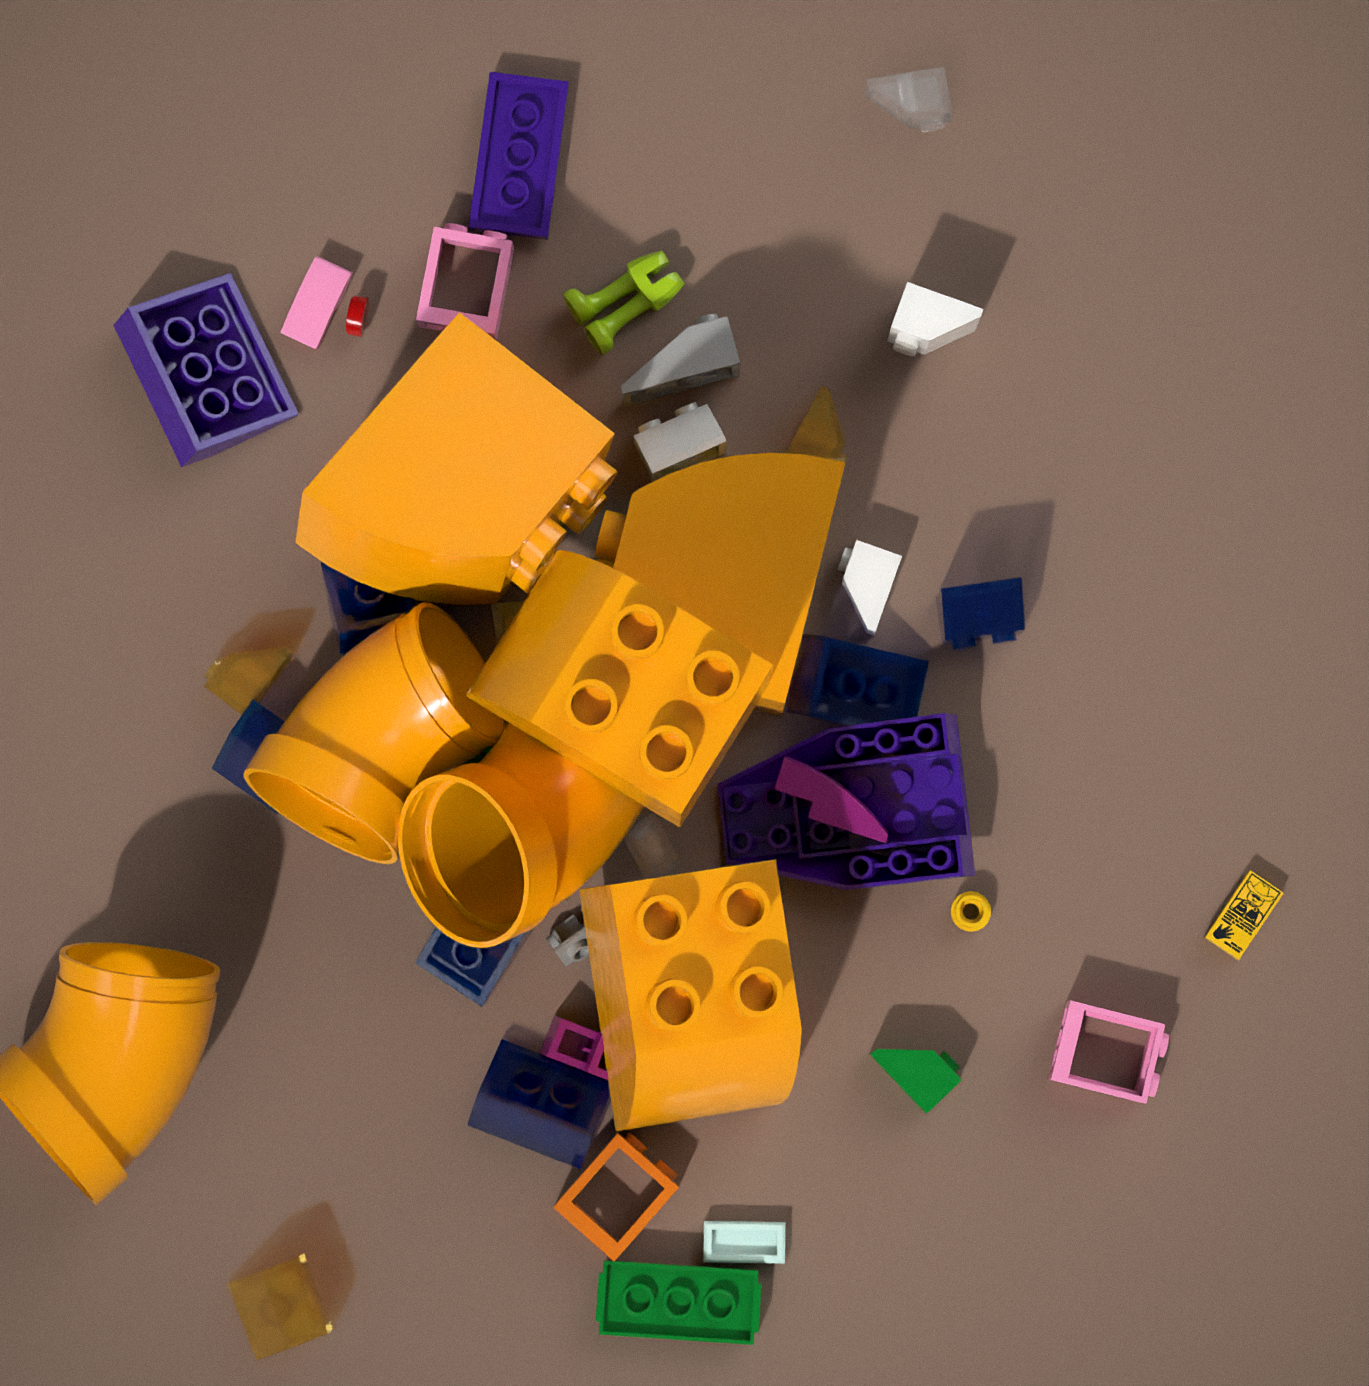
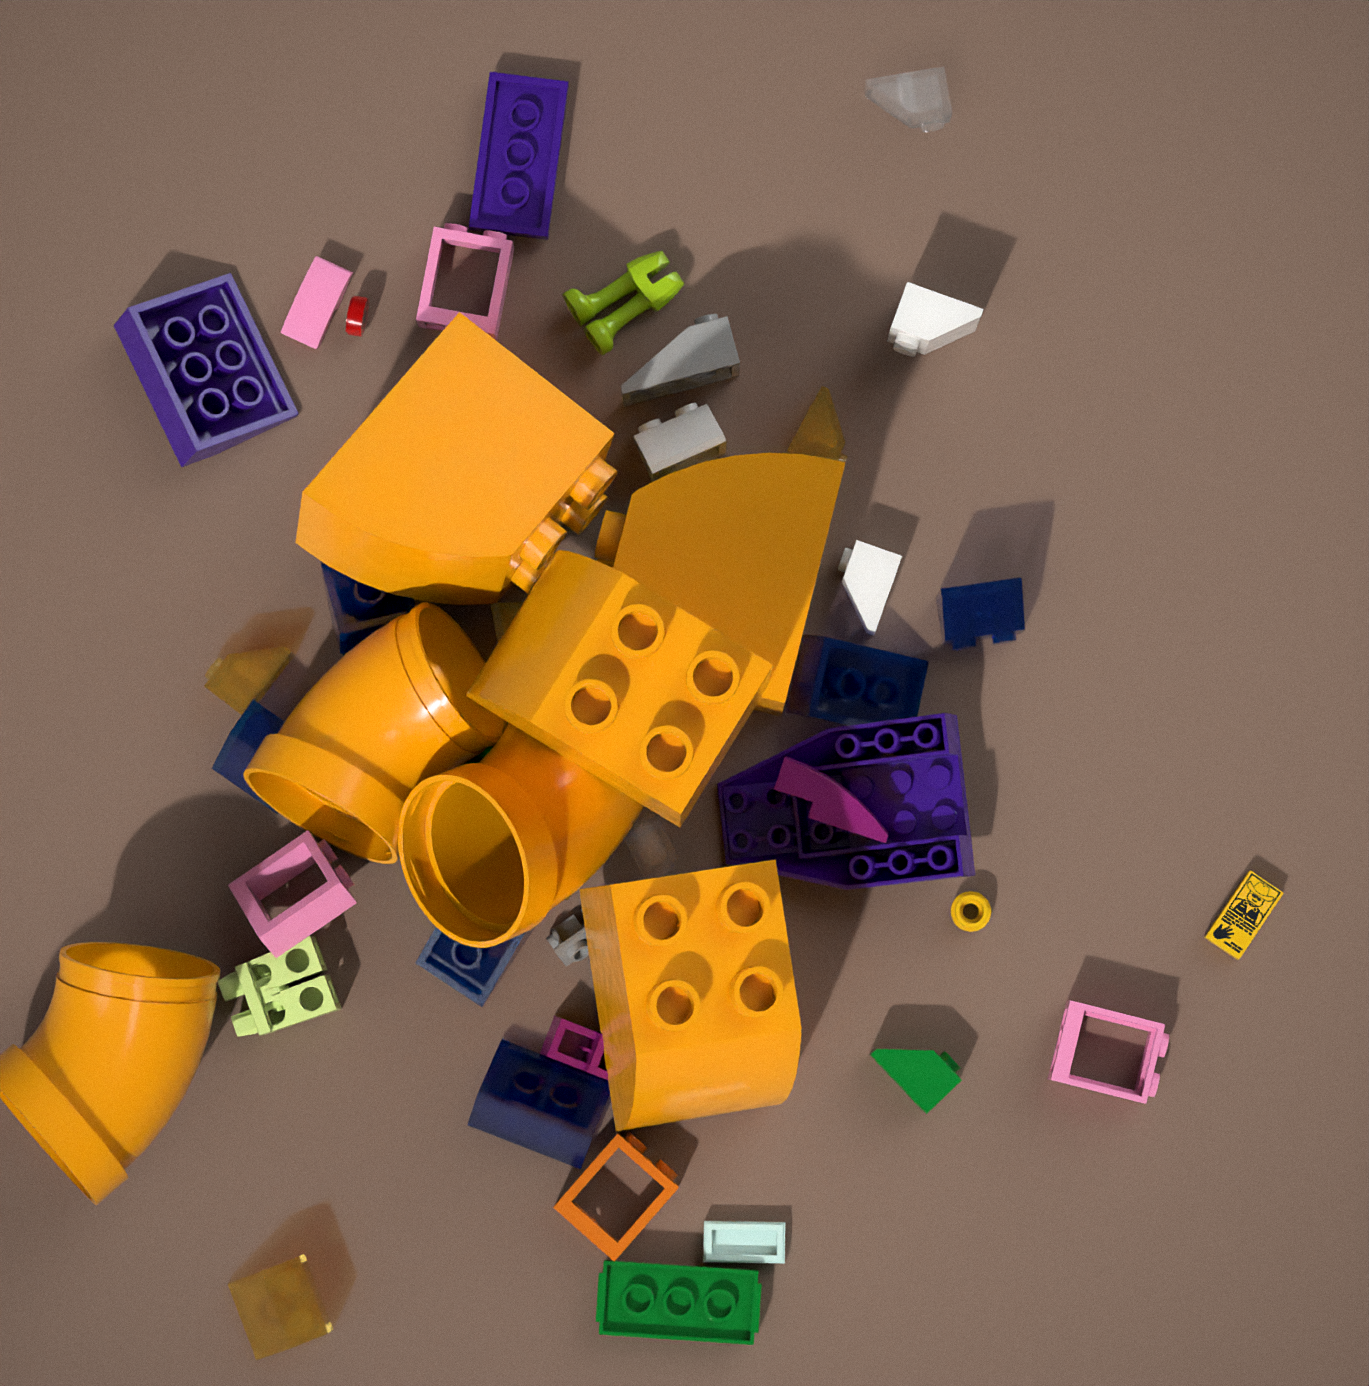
none -> yellowish green hips [218,936,342,1036]
none -> bright pink window [228,830,357,958]

